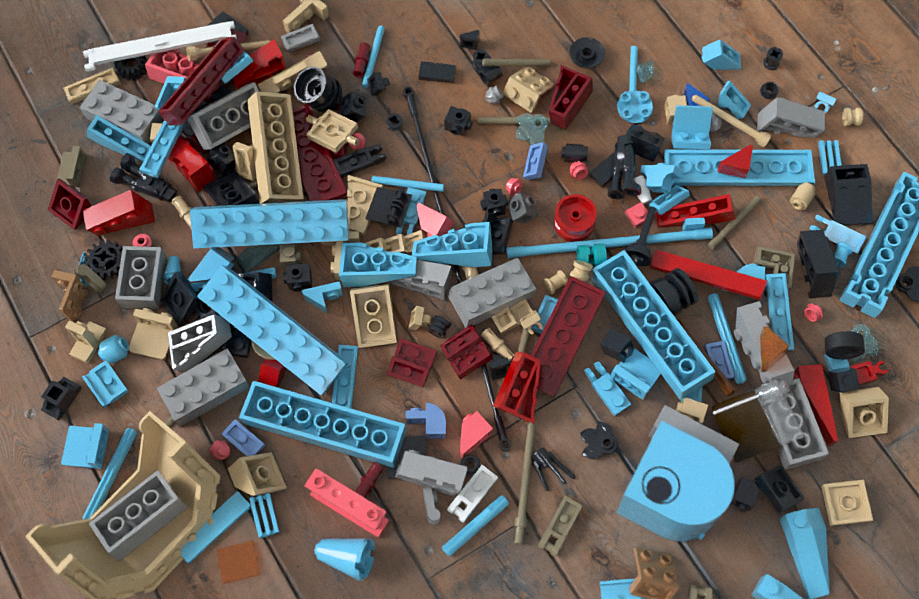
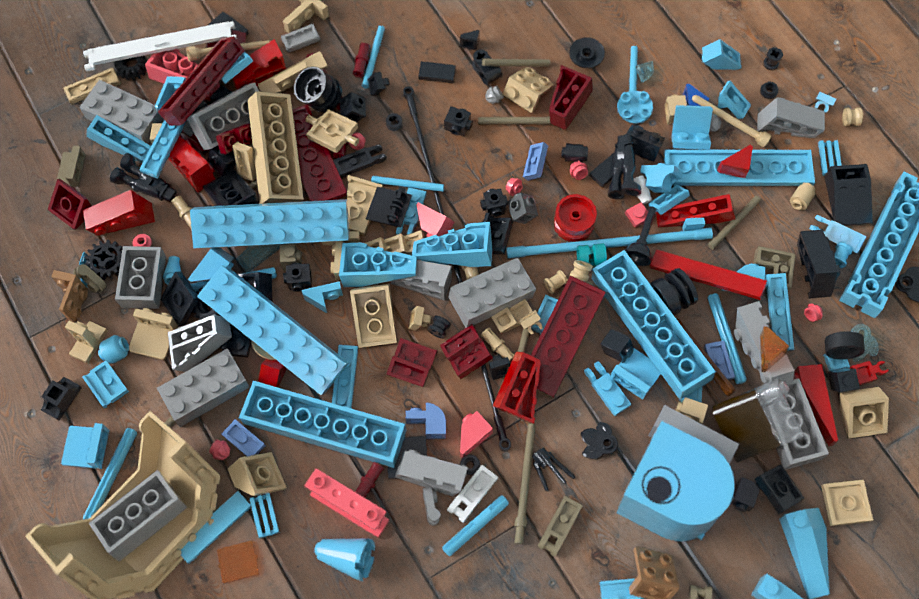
clear light blue plate [515,113,548,145] -> none
none -> dark red slope [216,124,253,154]

